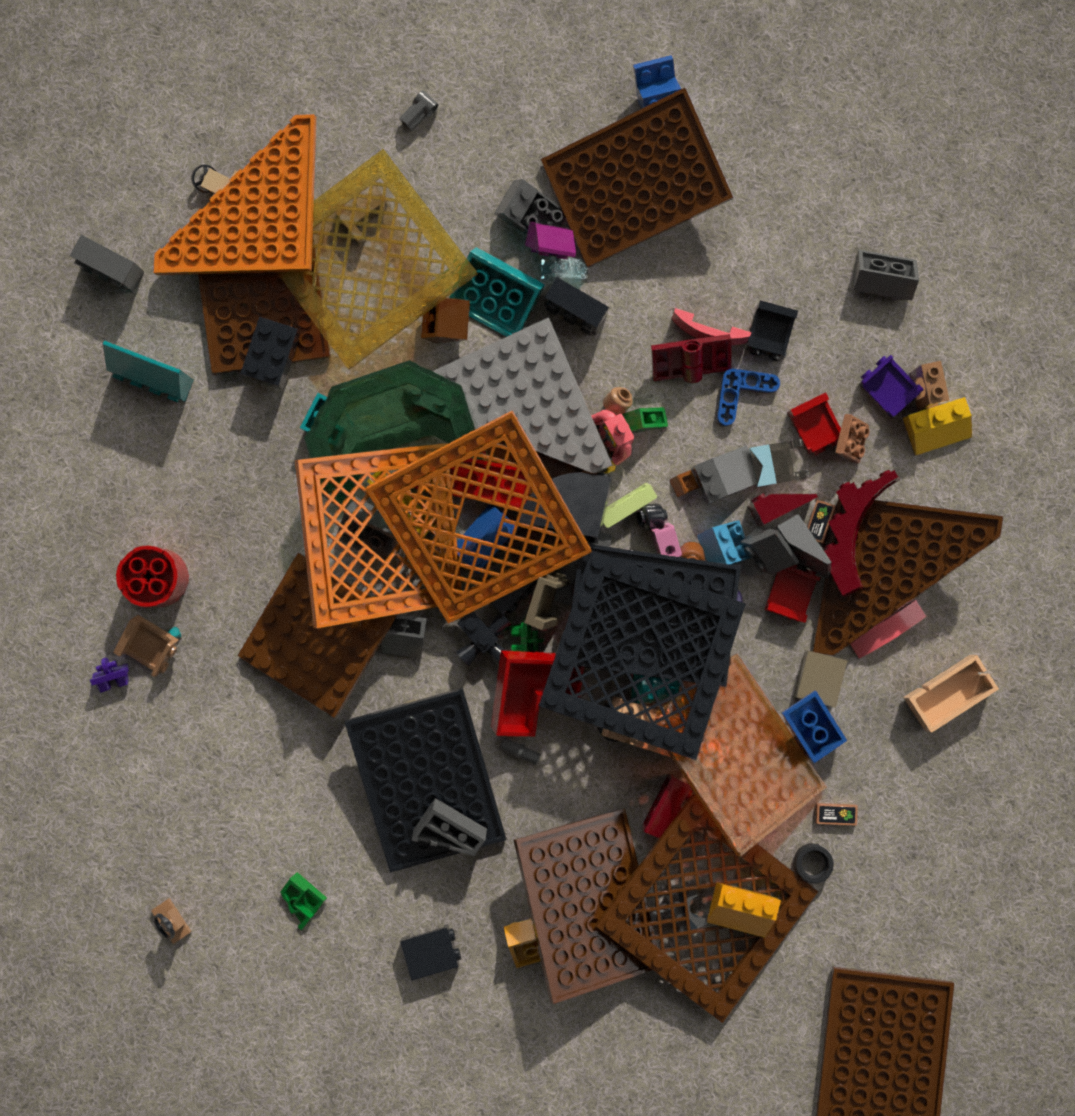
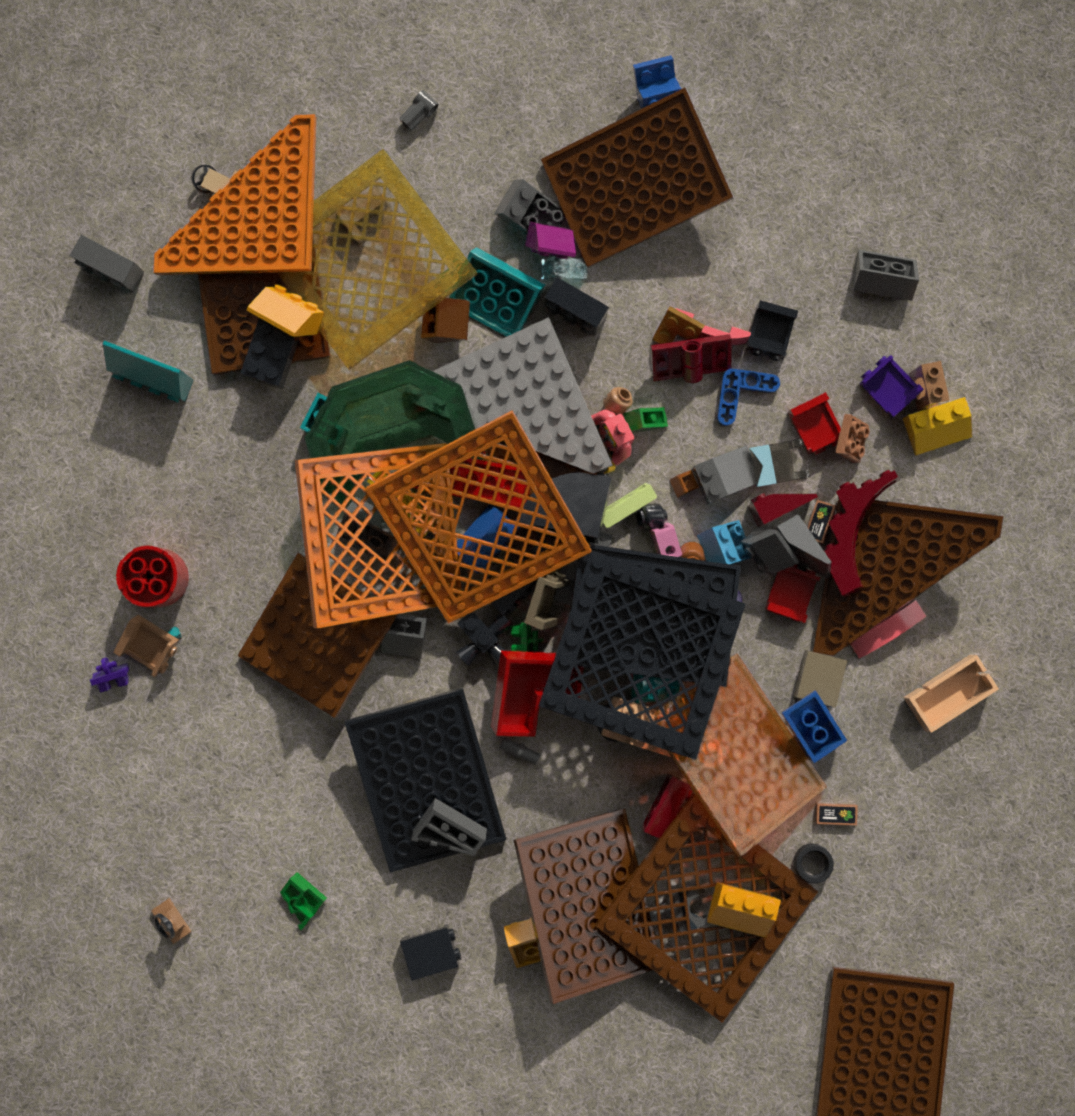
none -> light orange slope [247,285,324,337]
none -> pearl gold plate [652,306,705,344]

